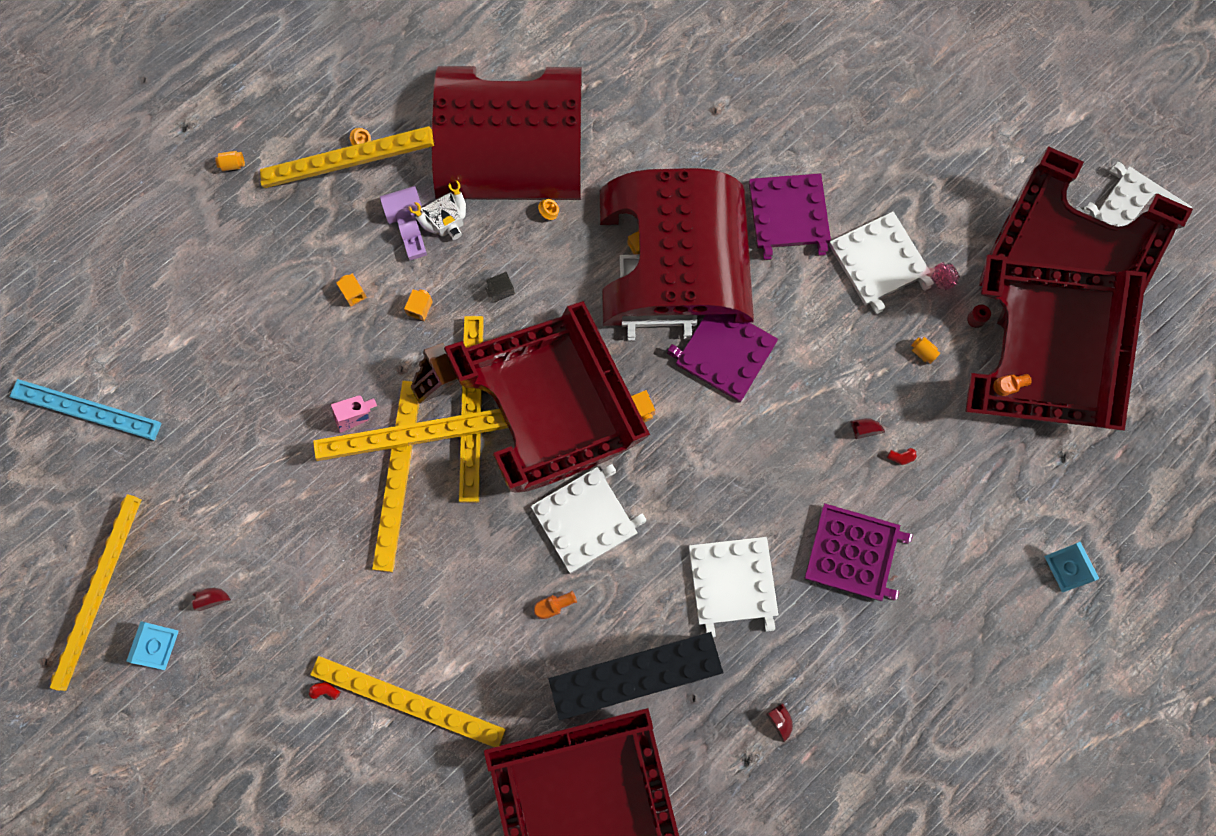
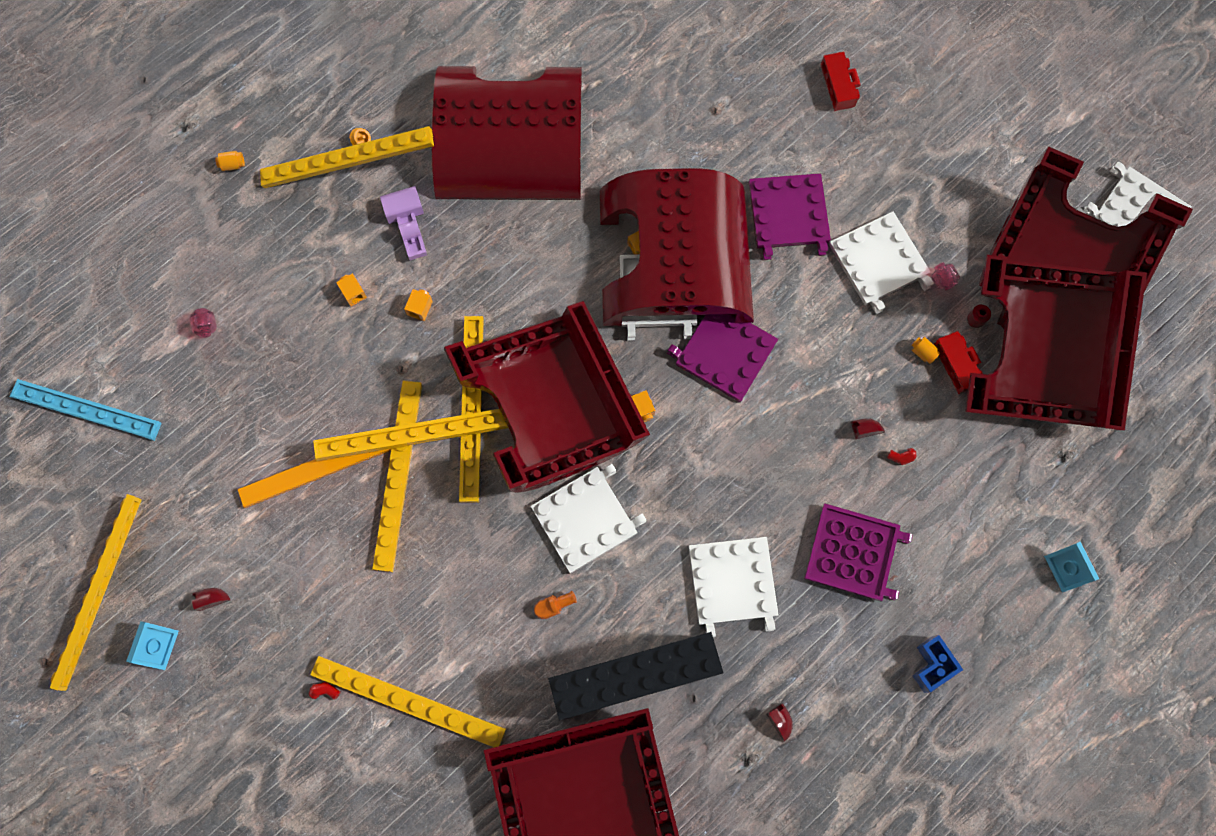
bright pink torso [331,396,378,433] -> none
white torso [408,181,466,240] -> none
reddish brown wedge [411,343,458,404] -> none
clear smoke brick [485,272,515,303] -> none
light orange hat [538,199,559,220] -> none
orange arm [993,374,1032,396] -> none
none -> clear pink head [190,308,217,338]
none -> light orange tile [238,449,391,508]
none -> red piece [821,51,861,111]
none -> blue brick [912,635,963,693]
none -> red piece [934,331,983,394]

